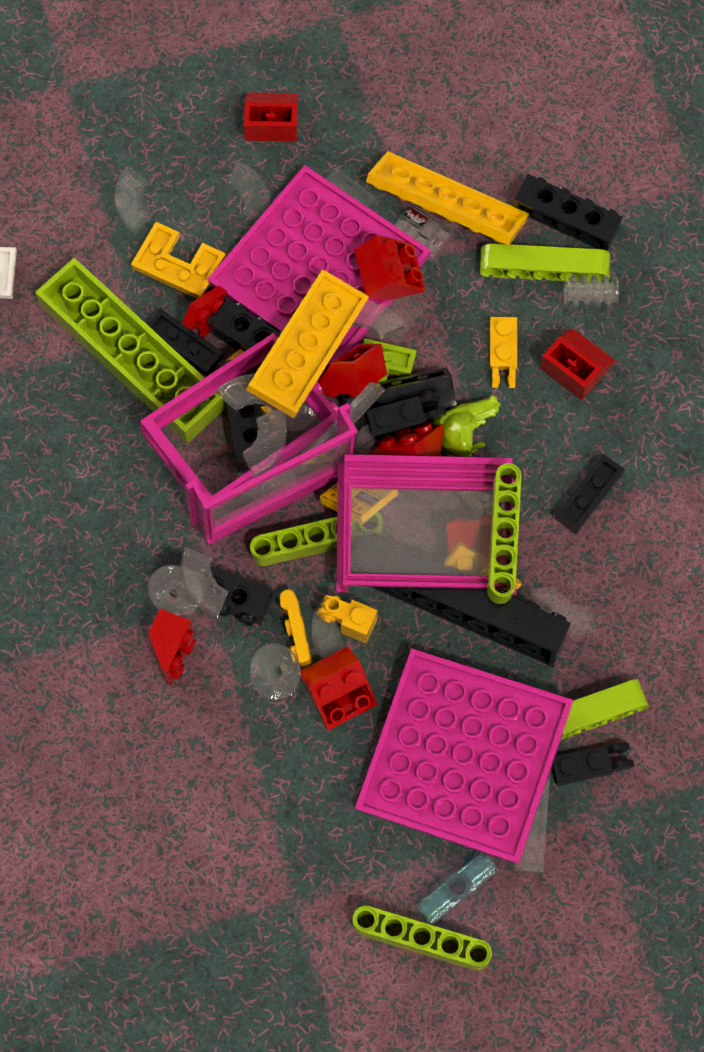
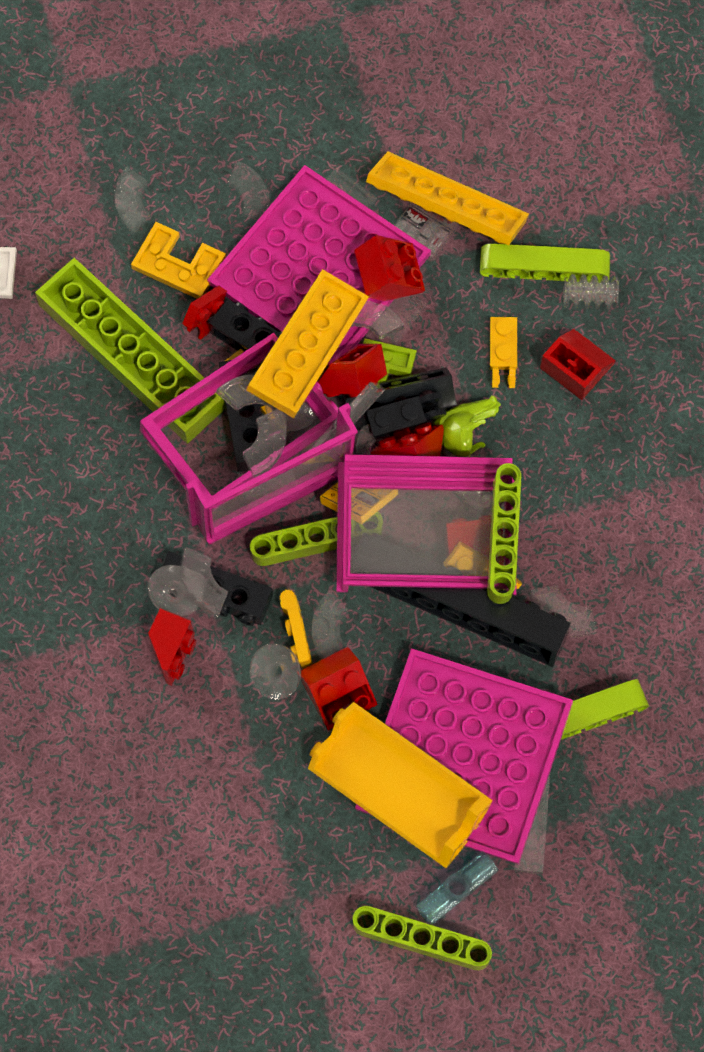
black plate [147,308,224,376] -> none
red slope [244,92,299,142] -> none
yellow brick [317,595,378,644] -> none
black brick [513,174,623,251] -> none
black hinge [552,742,634,786] -> none
black plate [555,454,625,534] -> none
none -> yellow cylinder [308,702,493,868]

